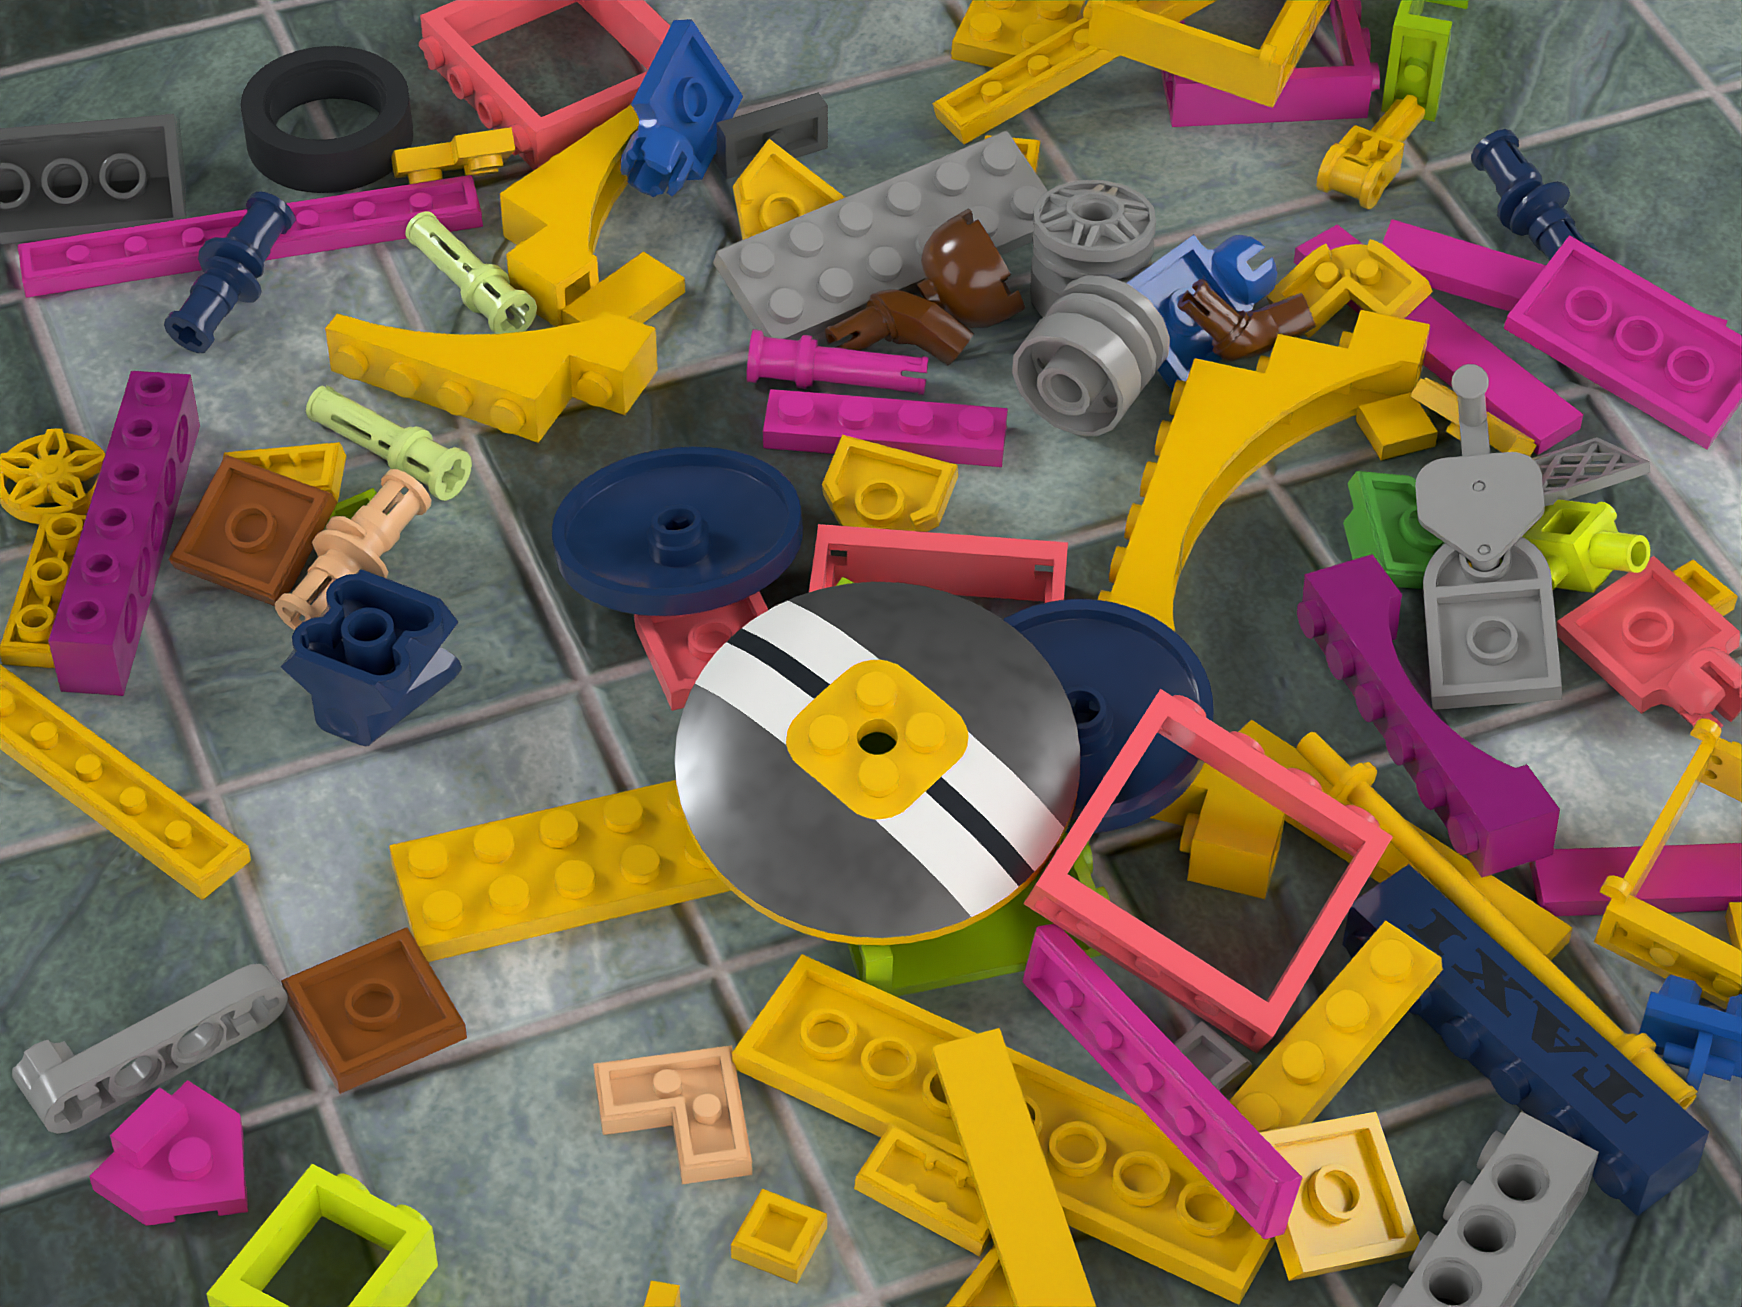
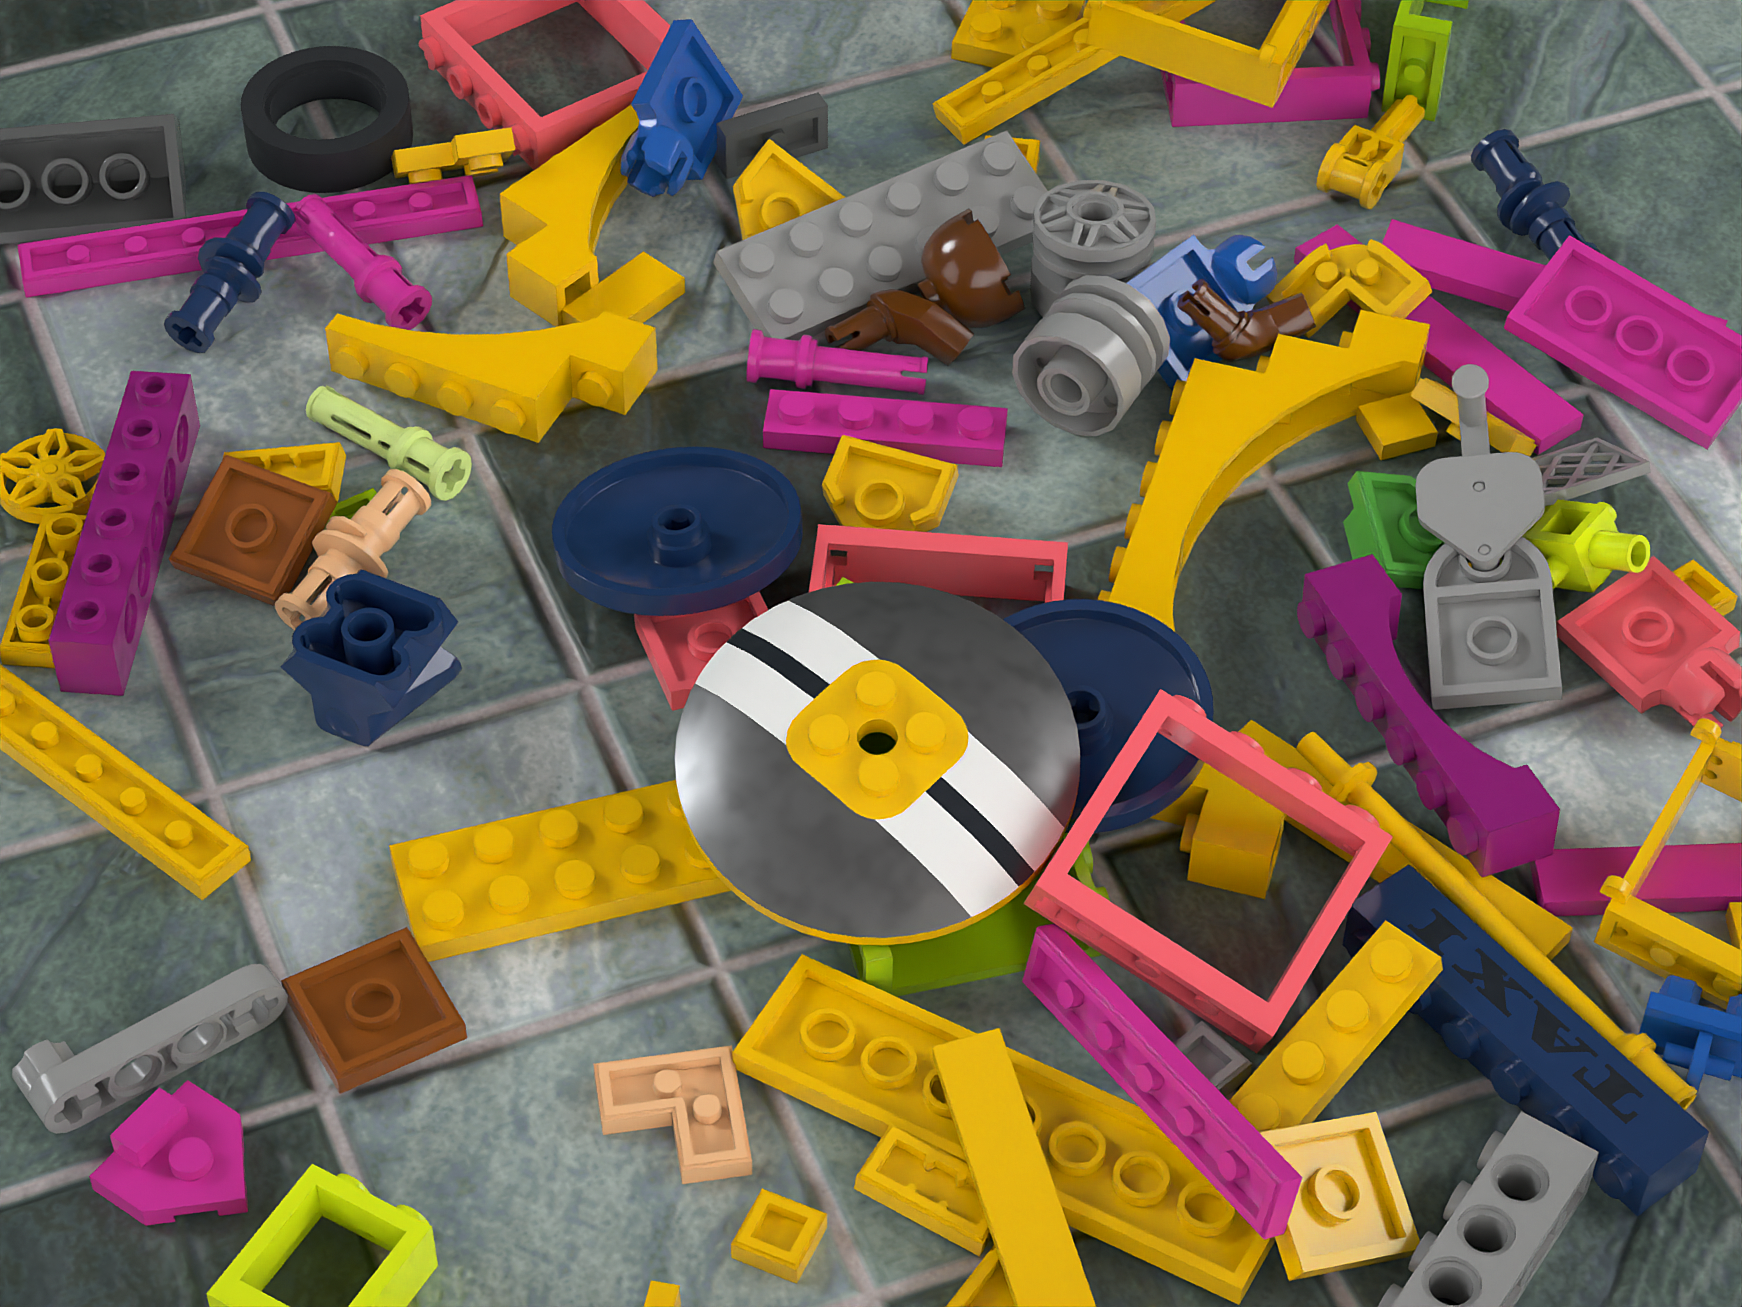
yellowish green pin [405,212,537,334] -> none
none -> dark pink pin [293,194,432,330]

